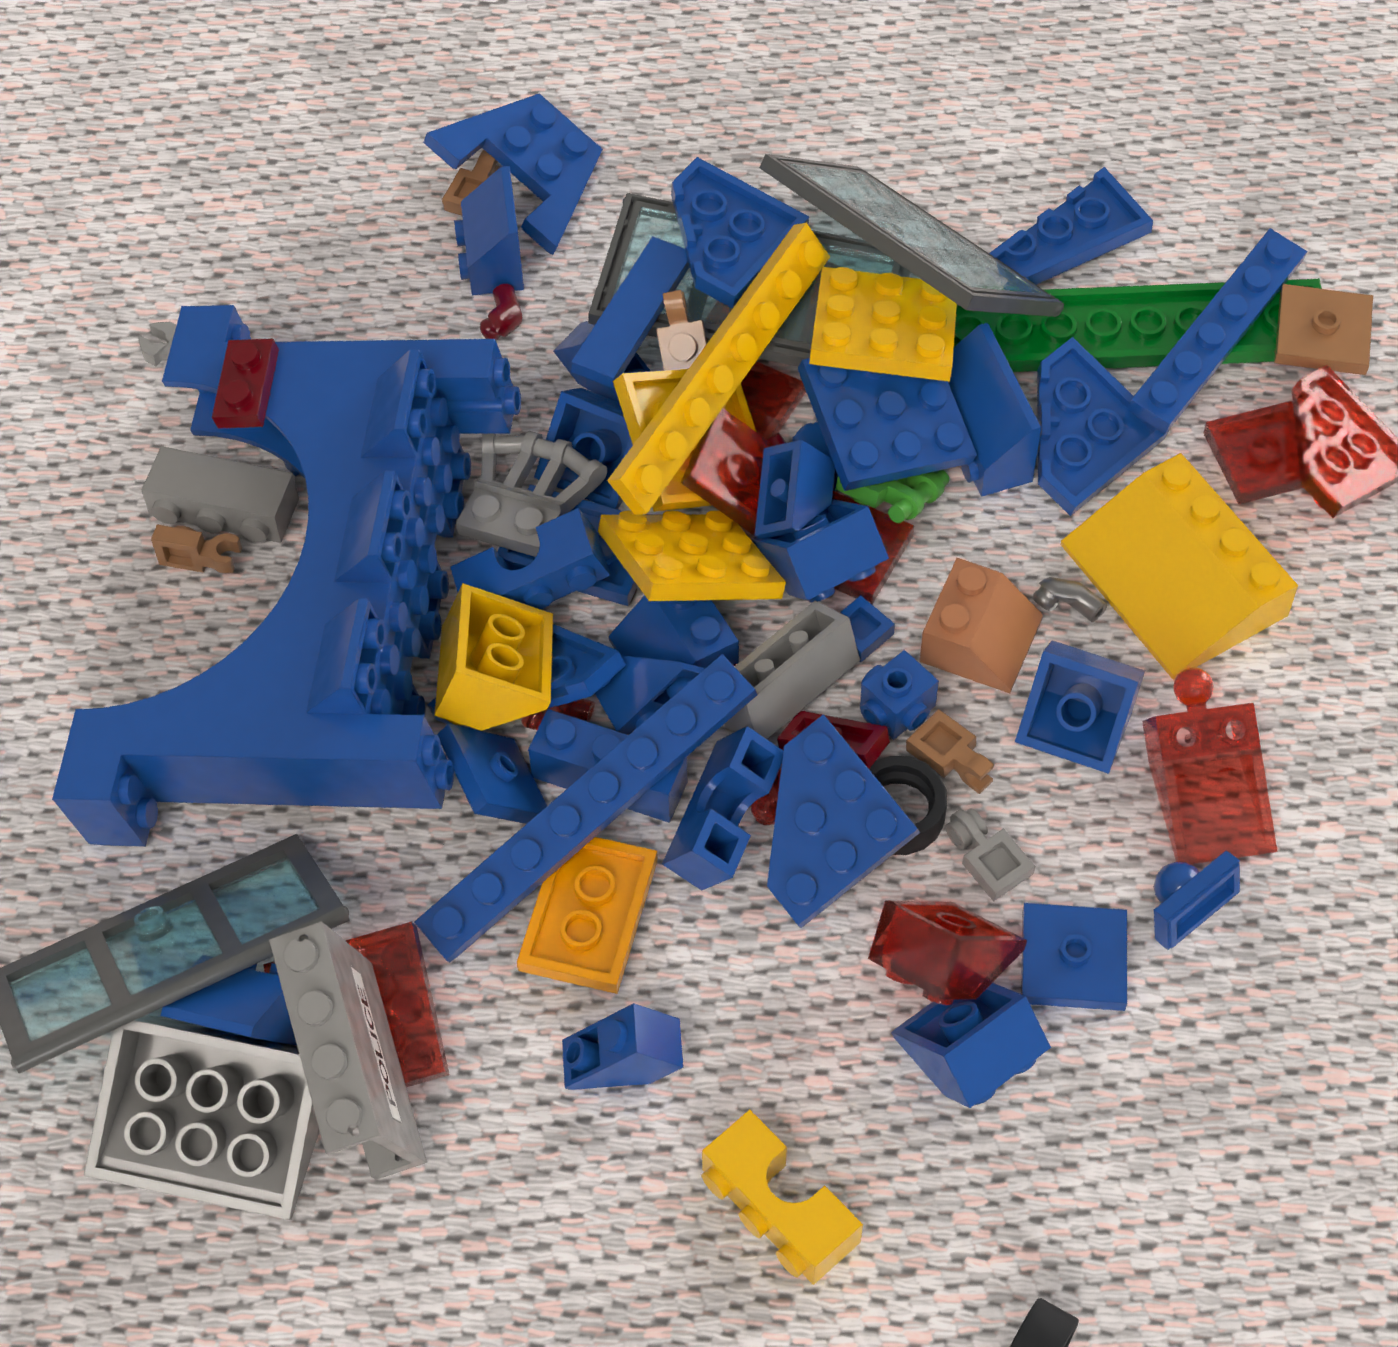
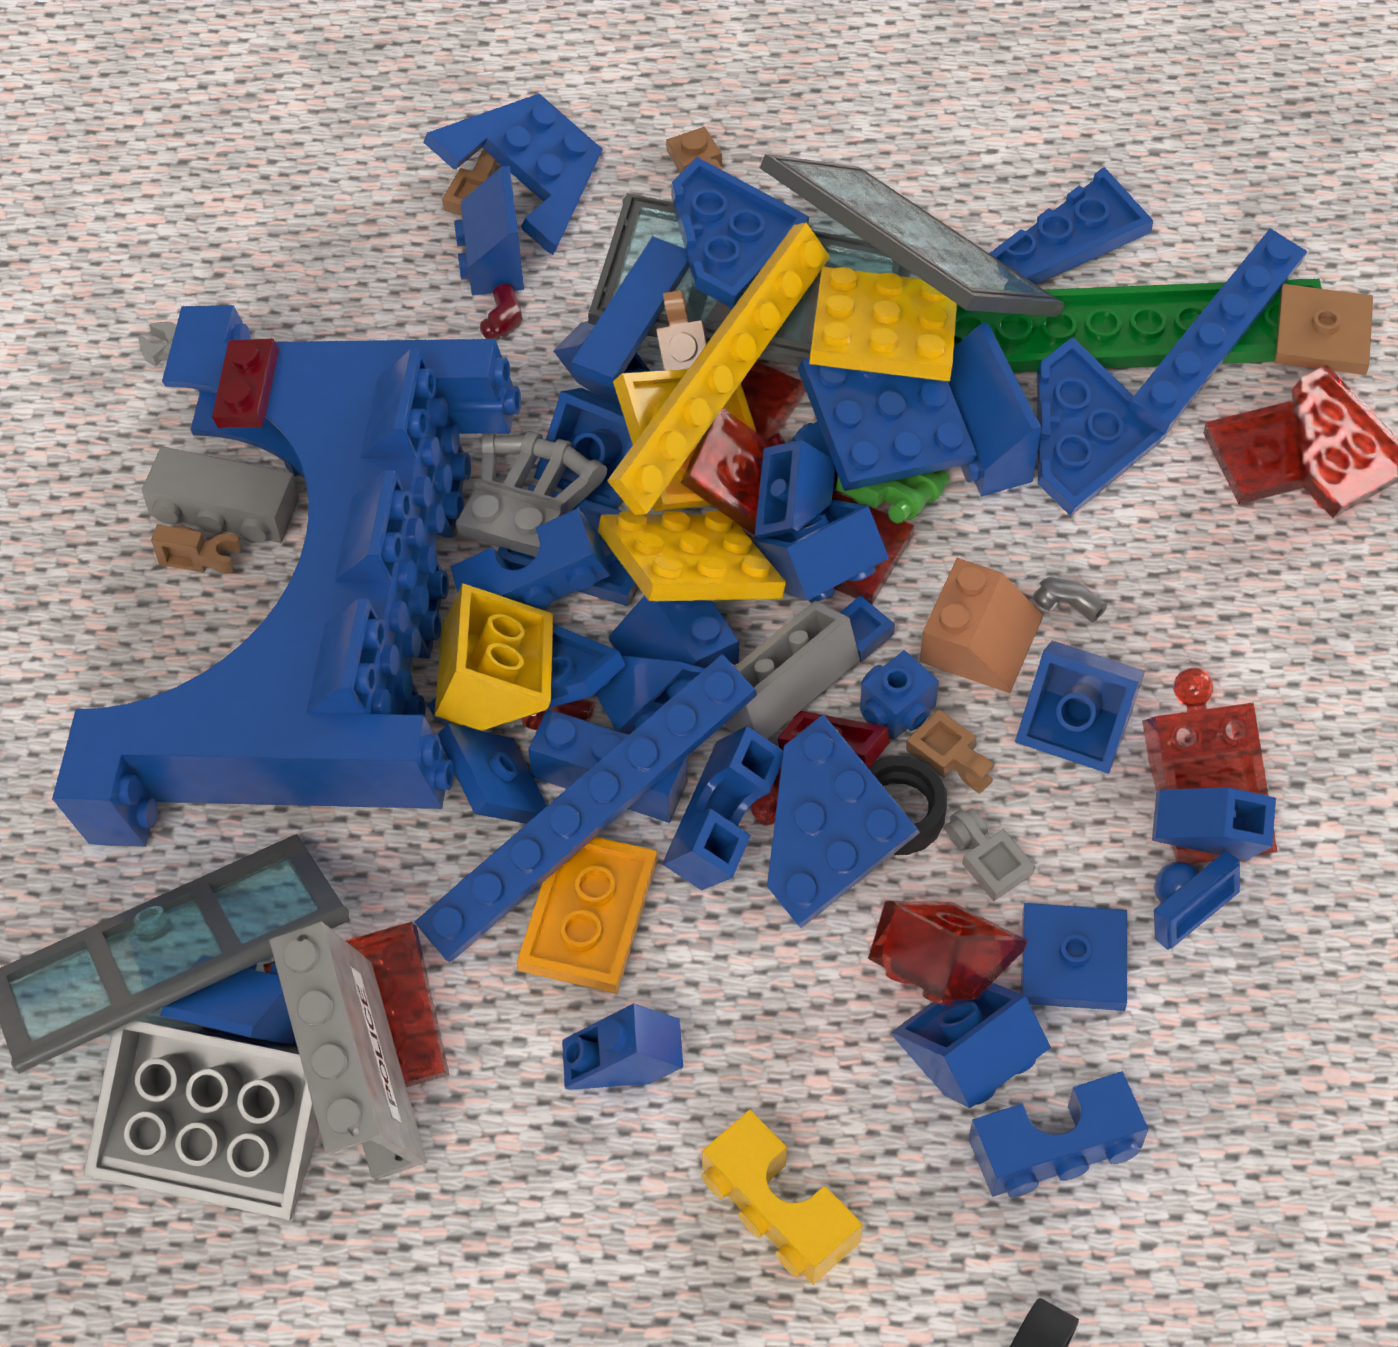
yellow slope [1060,453,1298,680] -> none
none -> medium nougat plate [666,127,722,173]
none -> blue arch [968,1071,1149,1197]
none -> blue slope [1152,787,1276,861]

